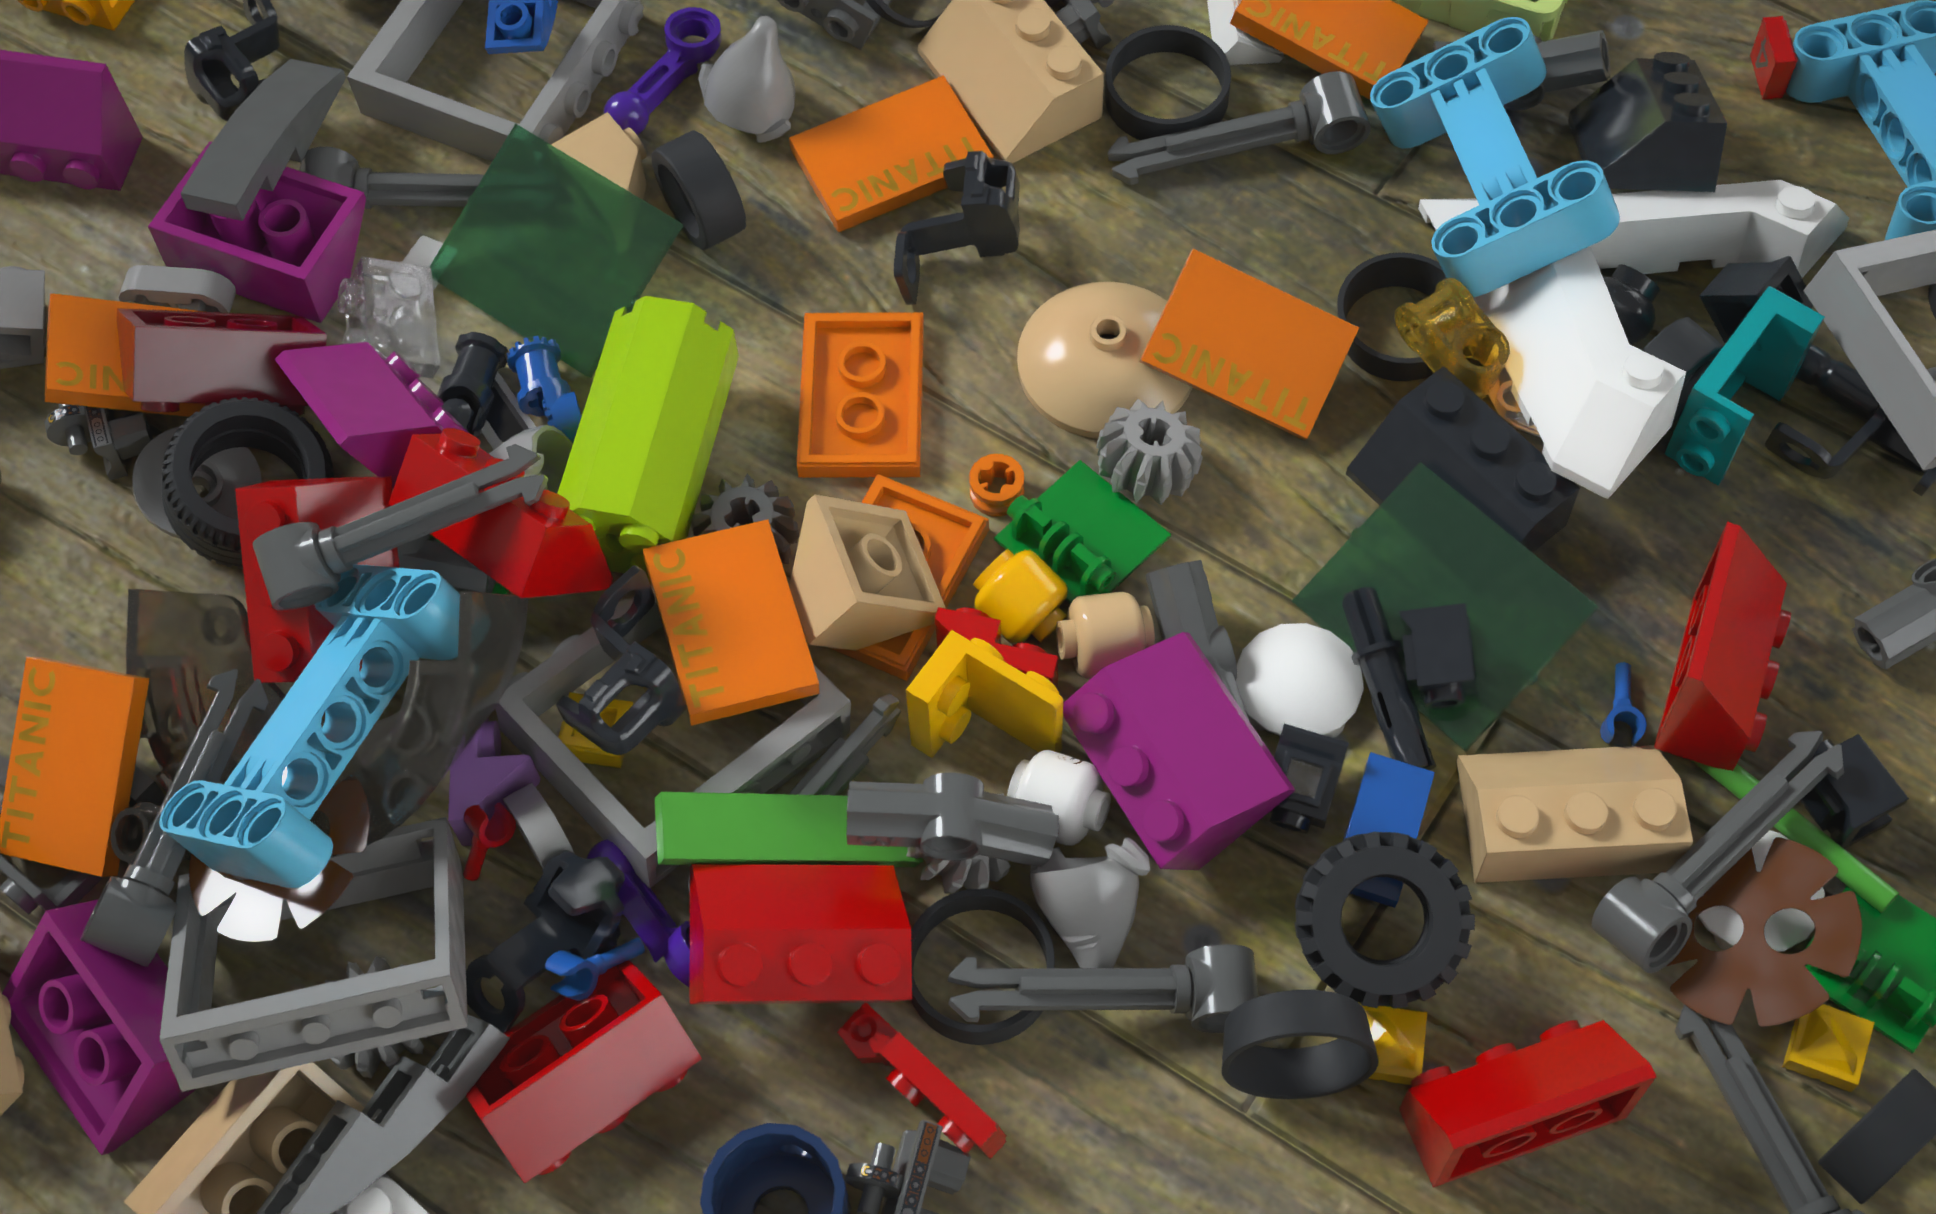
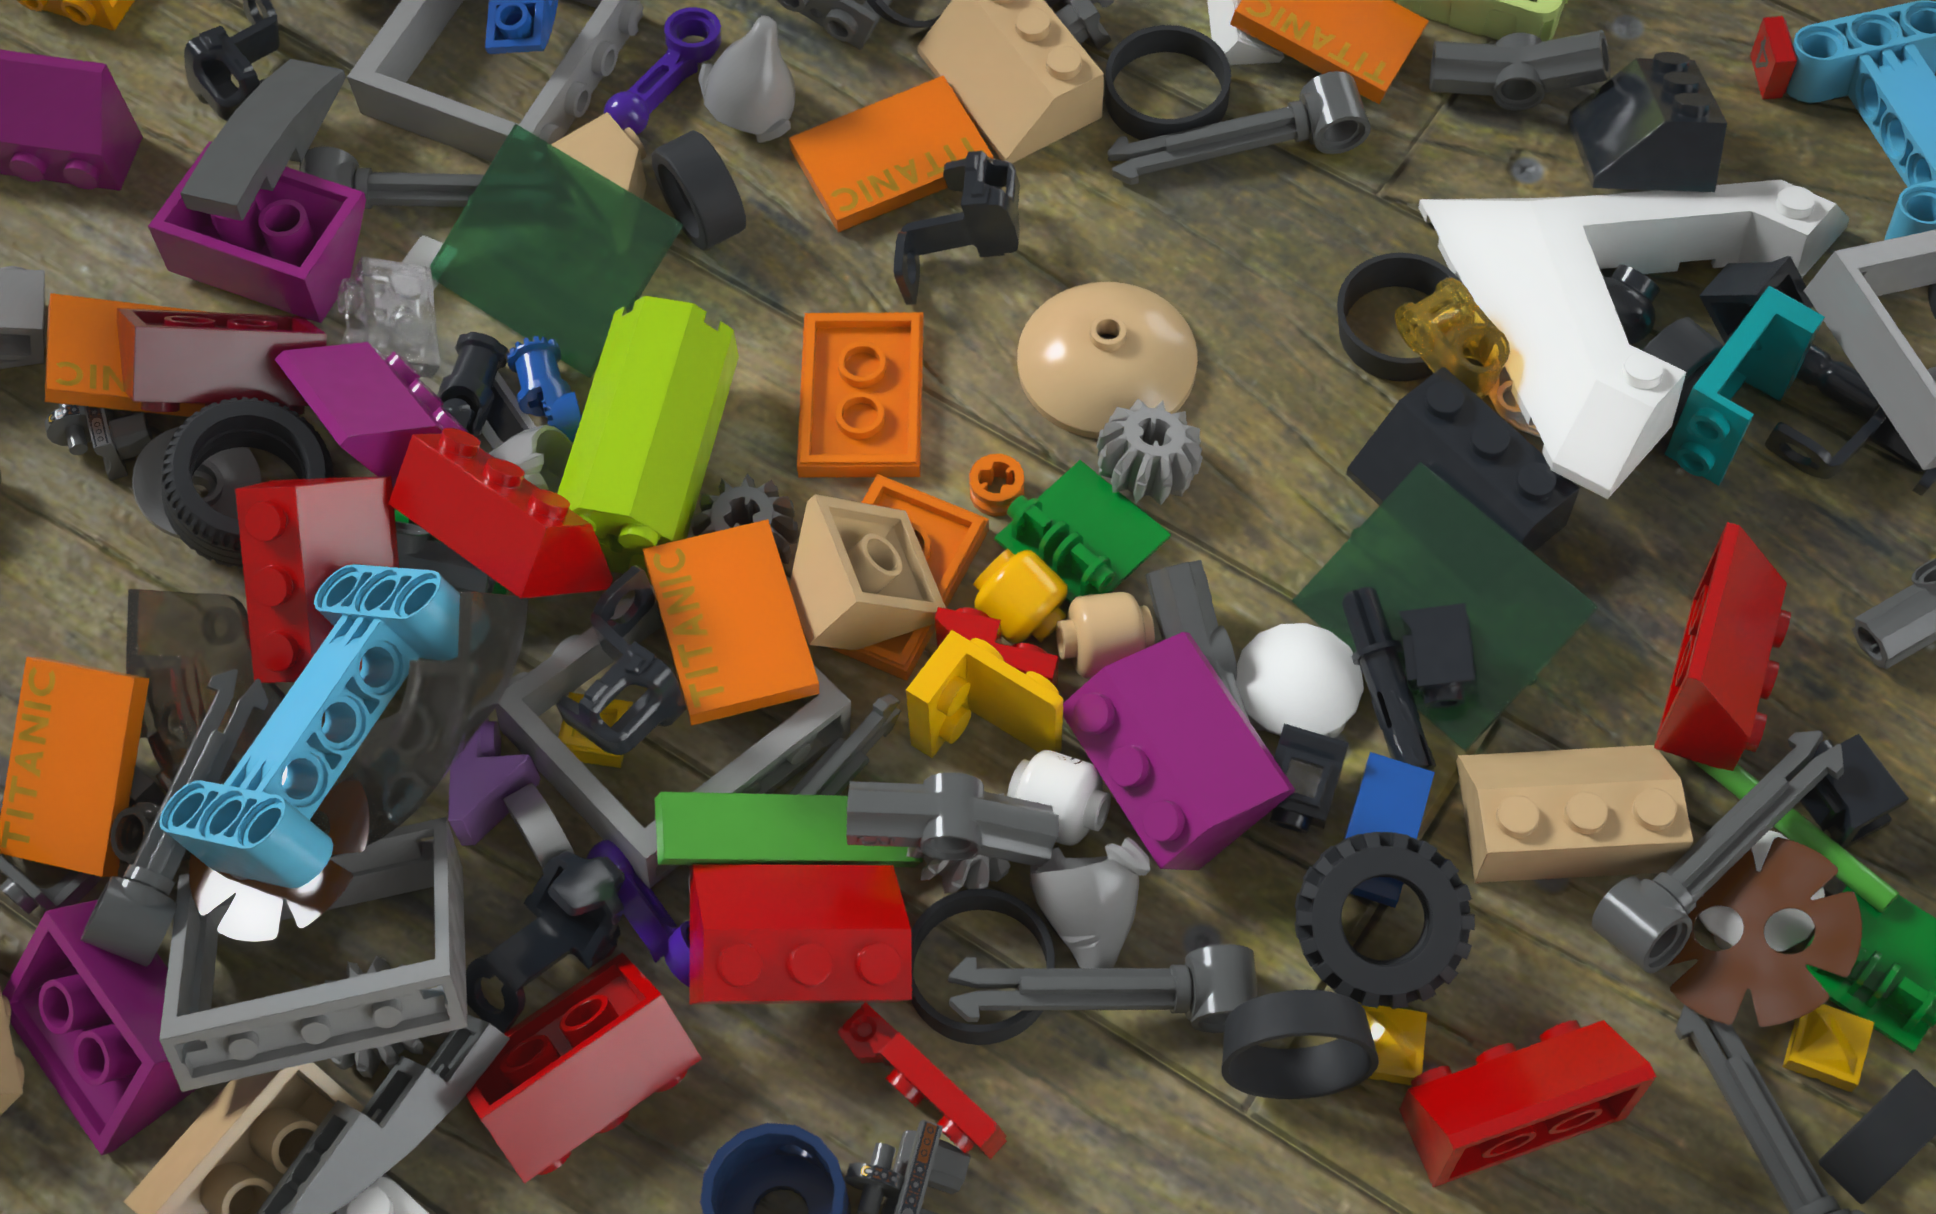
light grey beam [118,265,236,313] -> none
dark grey piece [252,444,548,611] -> none
red hand [463,802,516,881] -> none
blue hand [545,938,645,1000] -> none
orange tile [1139,248,1359,440] -> none
medium azure beam [1370,17,1620,297] -> none
blue hand [1600,662,1647,746] -> none

